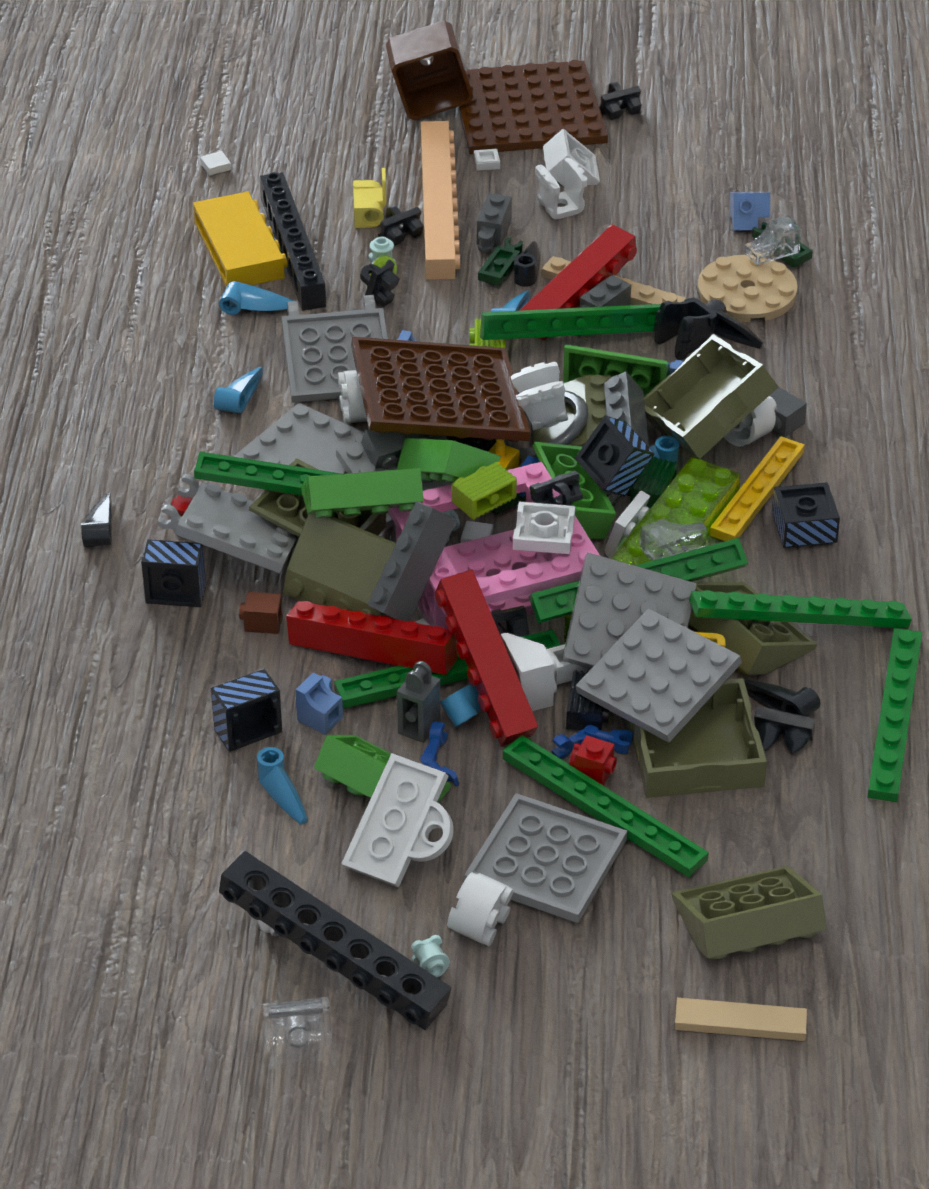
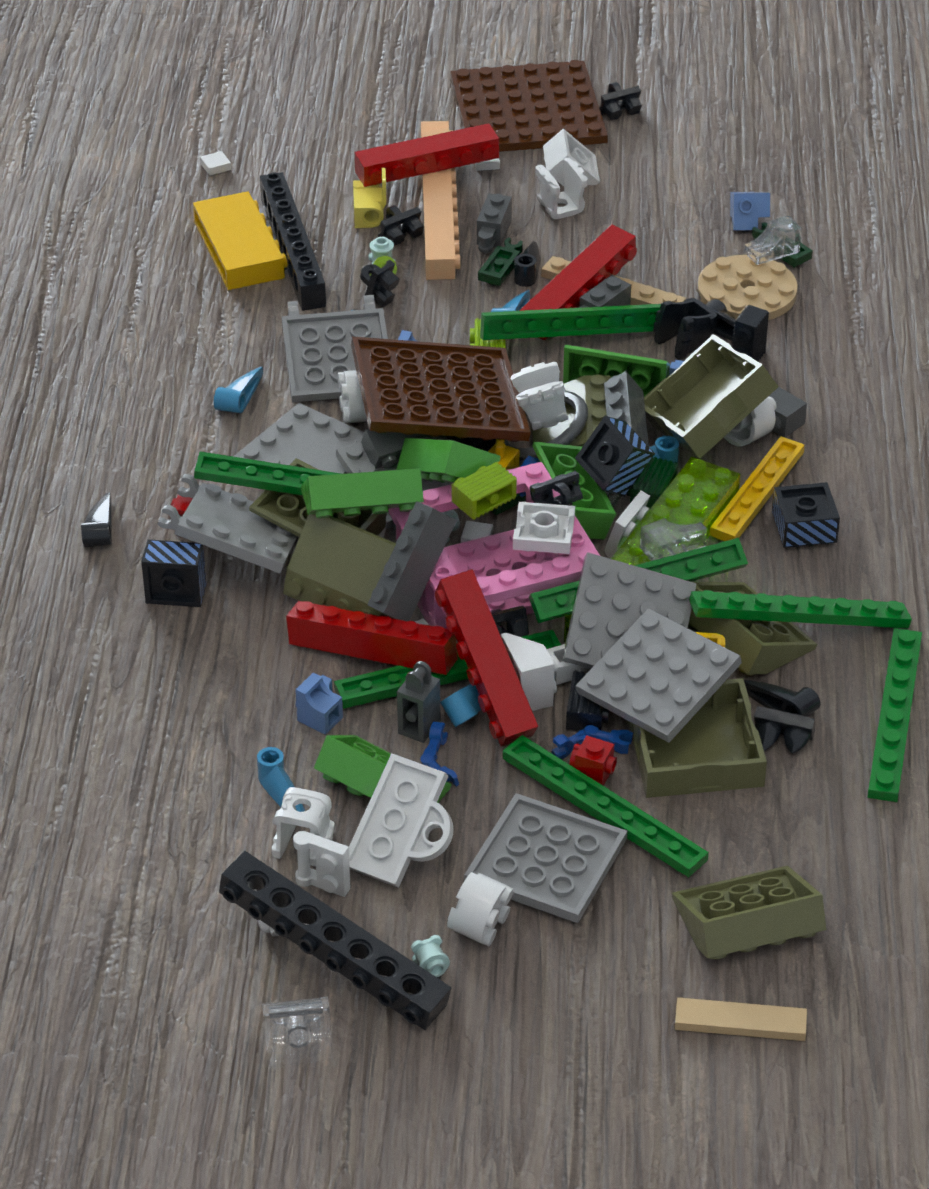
black container [211,668,282,752] -> none
dark azure piece [219,282,293,315] -> none
copper brick [239,592,283,634] -> none
reddish brown plate [385,21,473,120] -> none
none -> white piece [272,787,335,866]
none -> white plate [293,831,350,897]
none -> red brick [354,123,499,187]
none -> black brick [732,305,769,362]

